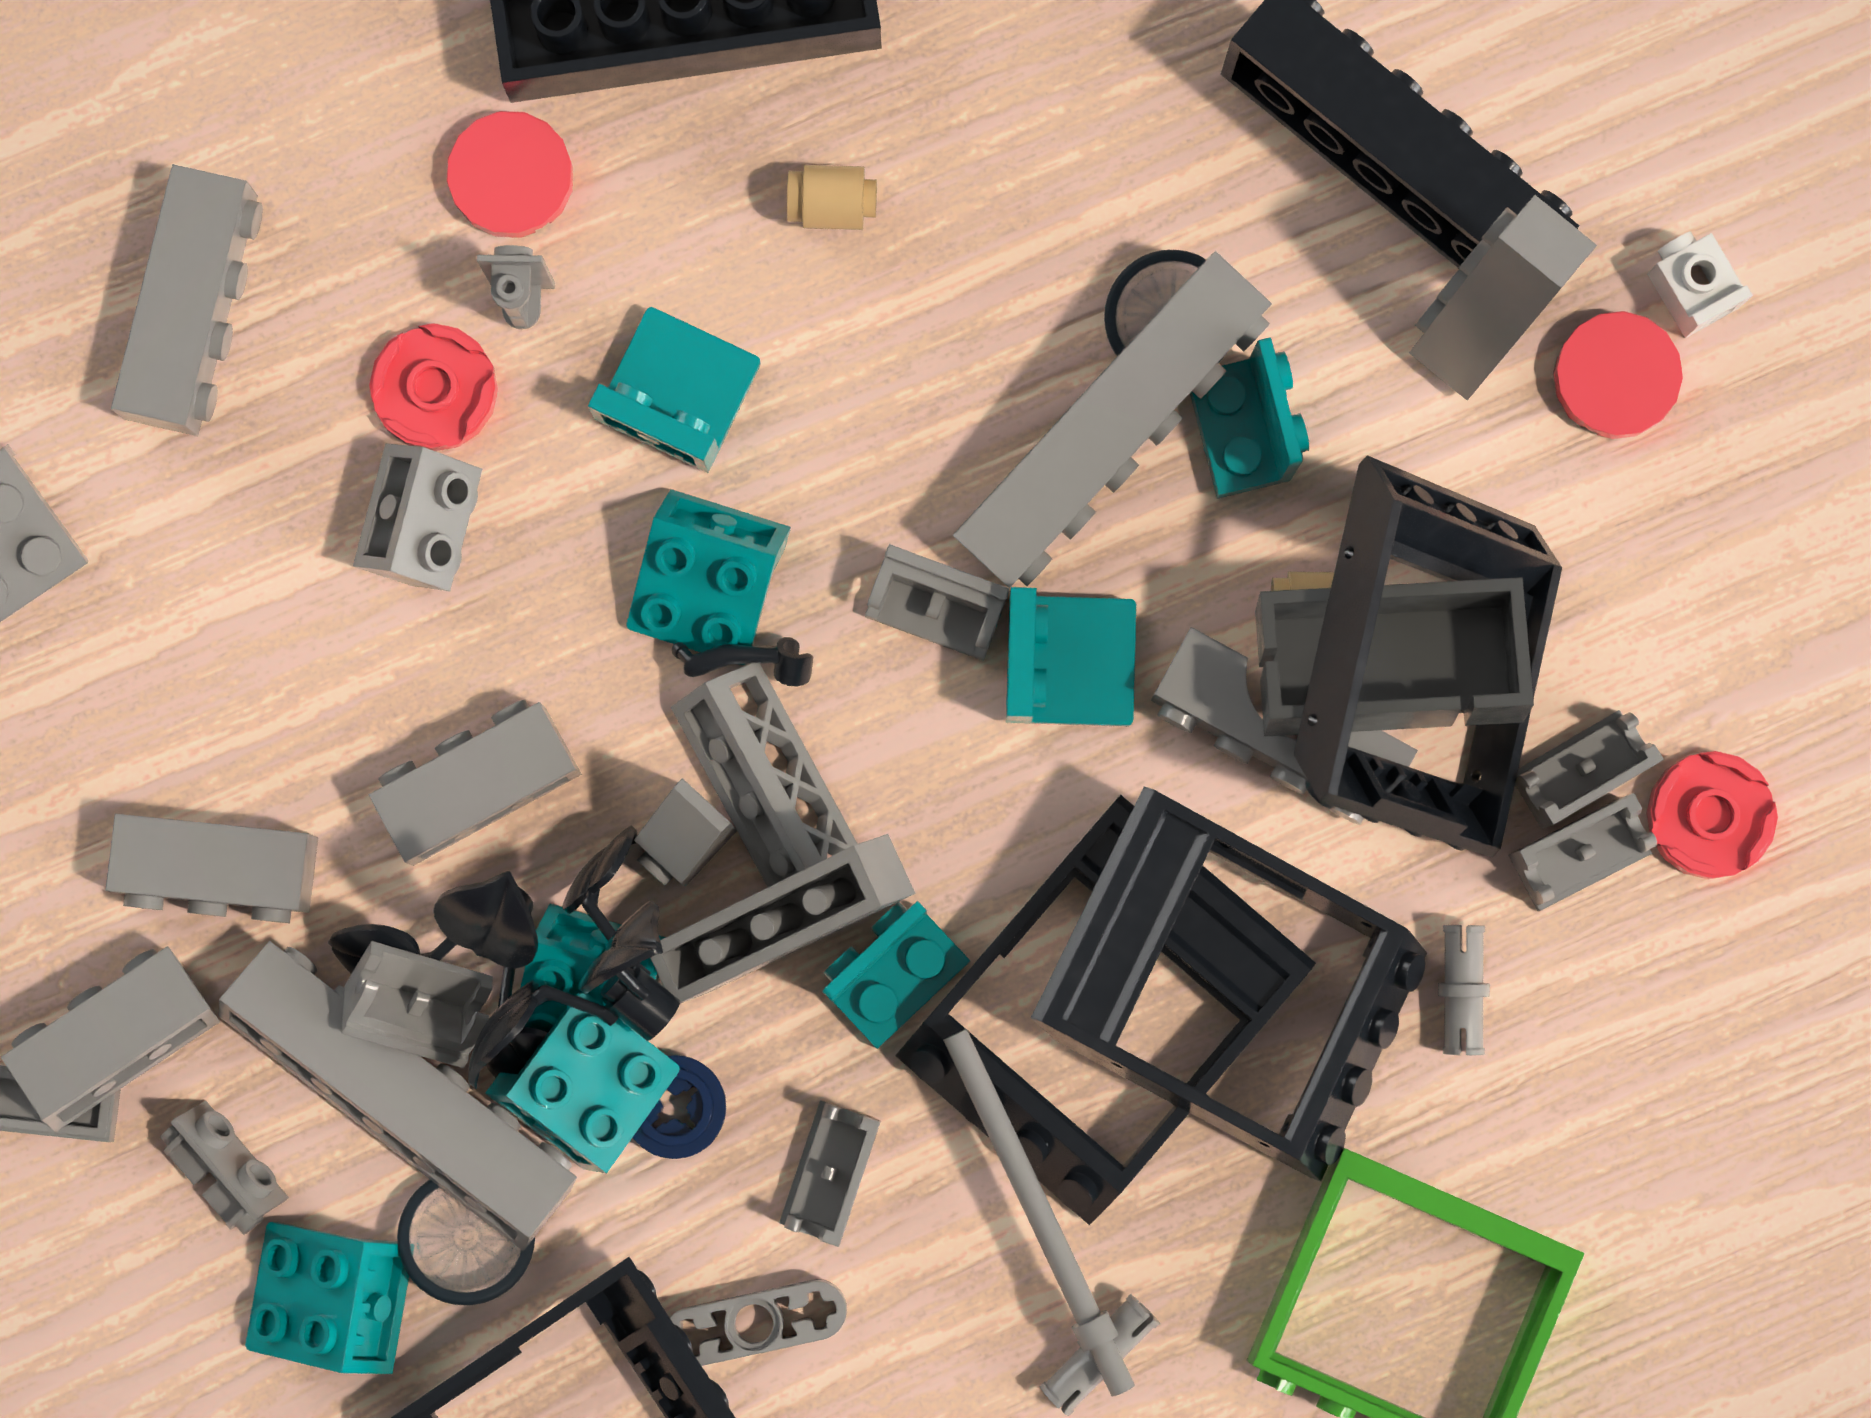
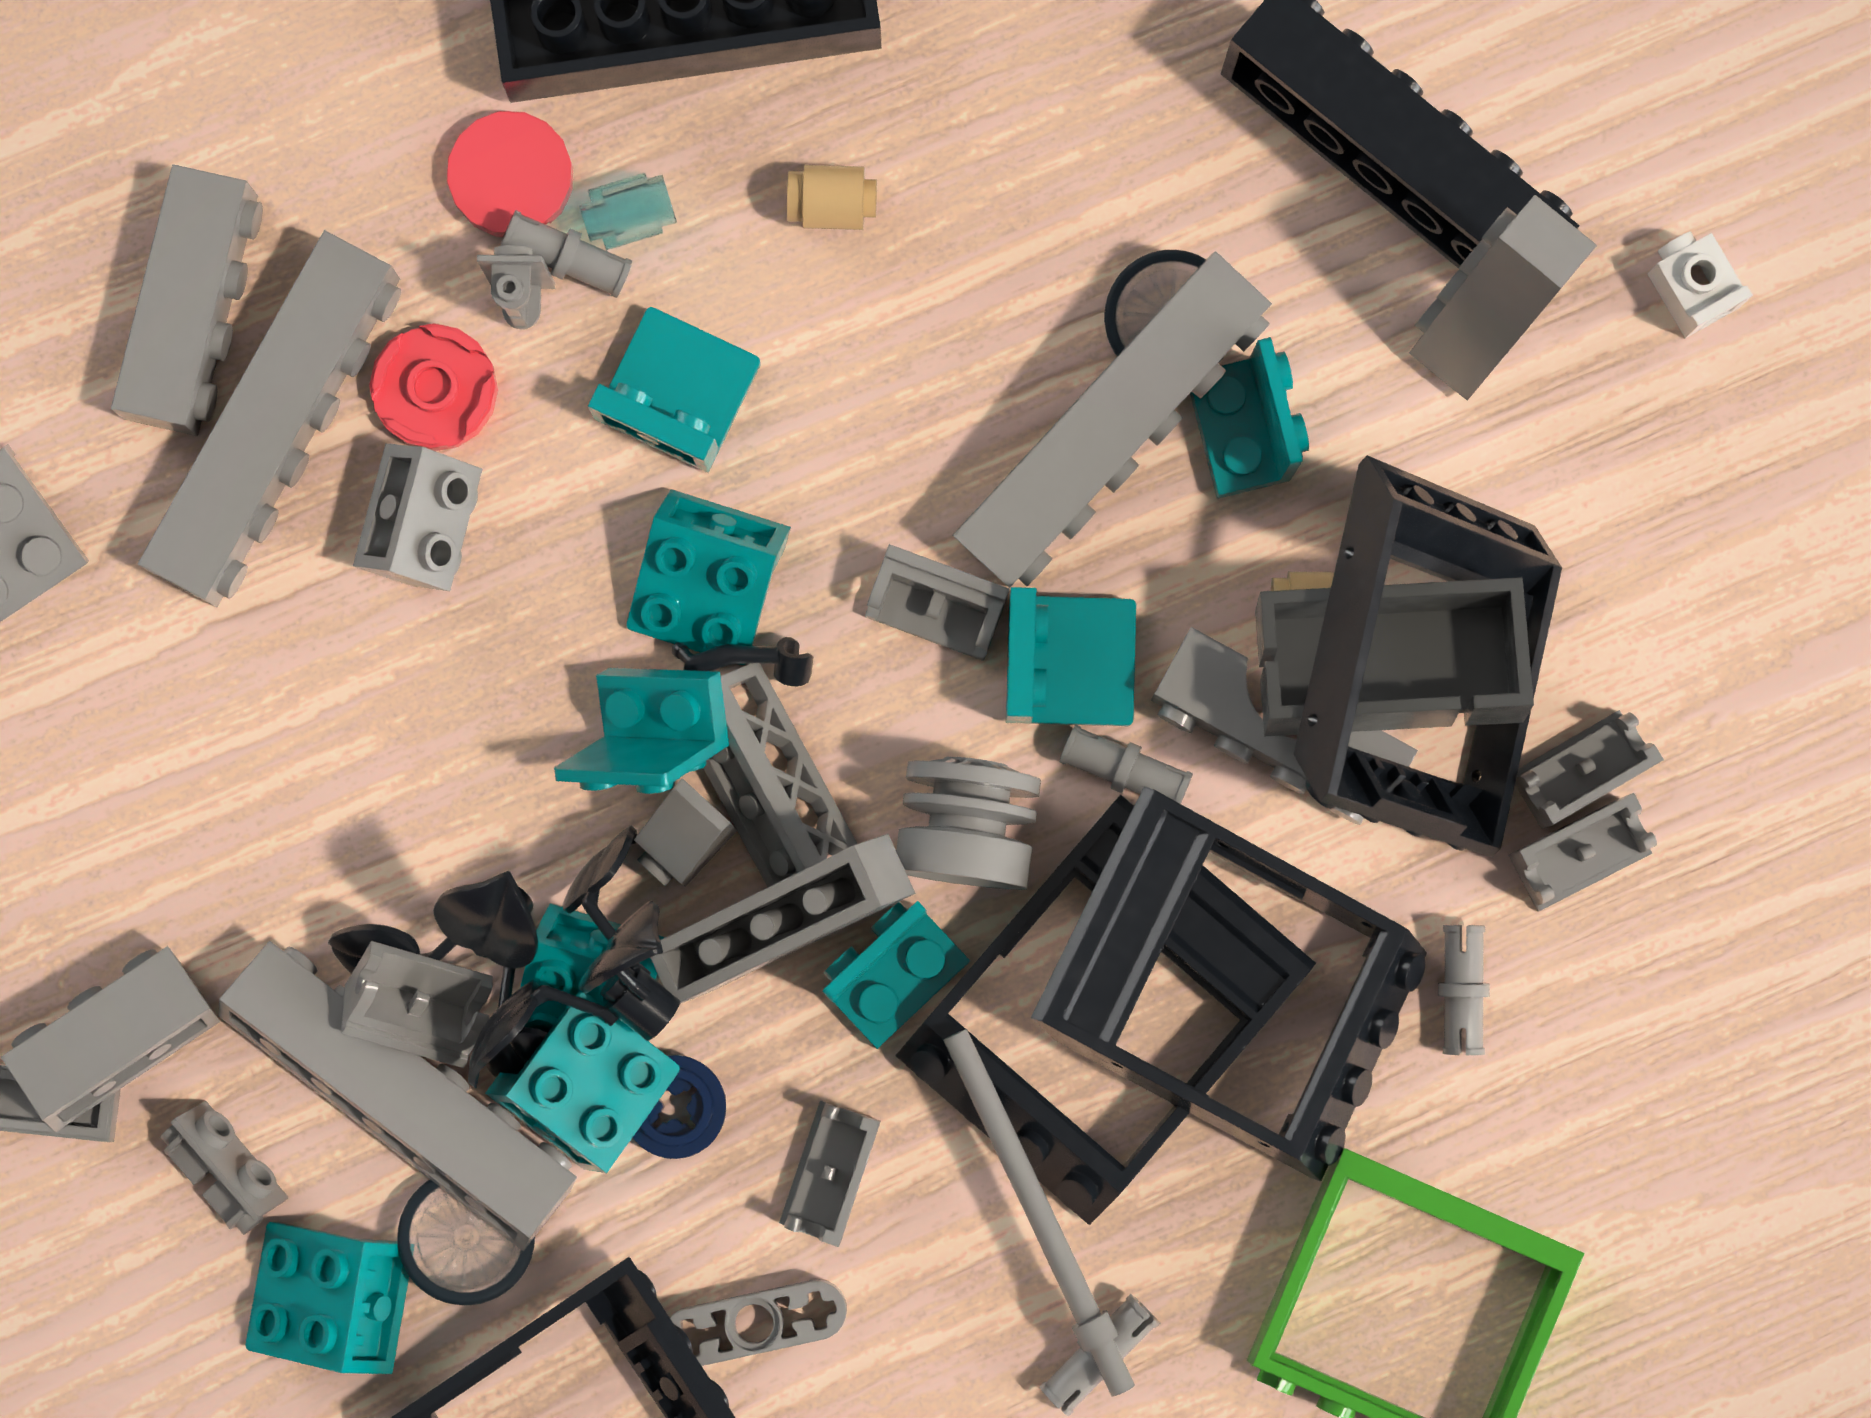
light grey brick [105,814,318,923] -> none
light grey brick [368,700,582,866] -> none
coral tile [1553,311,1683,439] -> none
coral tile [1646,751,1778,879] -> none
none -> light grey brick [138,230,401,607]
none -> light grey pin [500,210,632,298]
none -> teal bracket [554,668,729,794]
none -> clear light blue brick [579,173,677,250]
none -> light grey wheel [896,757,1041,890]
none -> light grey pin [1059,724,1193,804]

